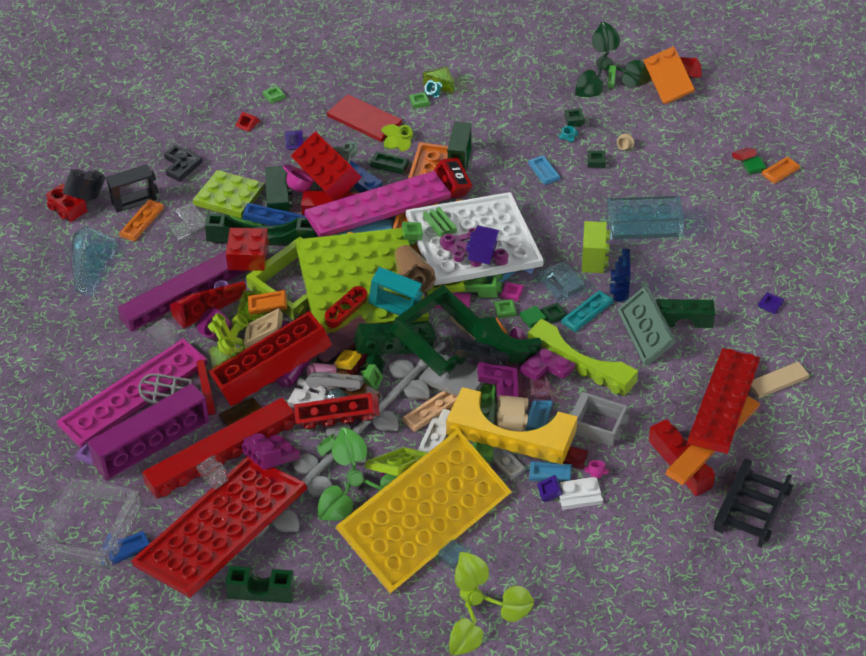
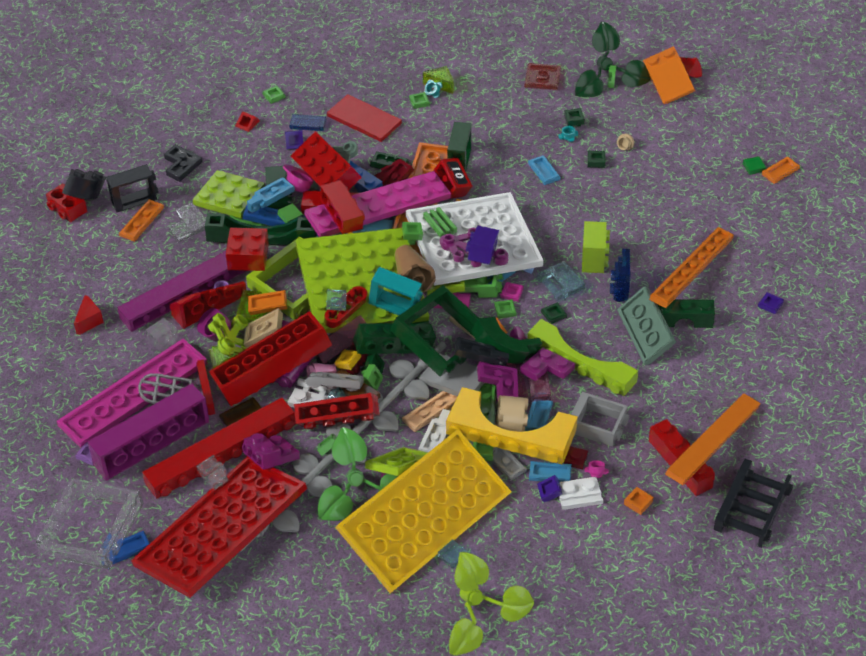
clear light blue wedge [71,226,116,296] -> none
dark green arch [225,566,295,603] -> none
lime plate [381,124,413,152] -> none
green tile [520,306,546,328] -> none
teal tile [561,290,614,333] -> none
clear light blue brick [606,196,684,239] -> none
red plate [687,348,760,454] -> none
red tile [732,147,757,161] -> none
tan tile [751,362,809,399] -> none
none -> red slope [74,295,104,335]
none -> dark azure hinge [247,177,295,212]
none -> bright green tile [277,203,303,223]
none -> clear blue tile [289,114,326,131]
none -> red brick [320,180,365,234]
none -> clear light blue plate [326,289,347,311]
none -> dark red wing [374,159,414,186]
none -> clear red tile [524,63,561,90]
none -> orange plate [624,487,654,515]
none -> orange tile [649,227,734,308]

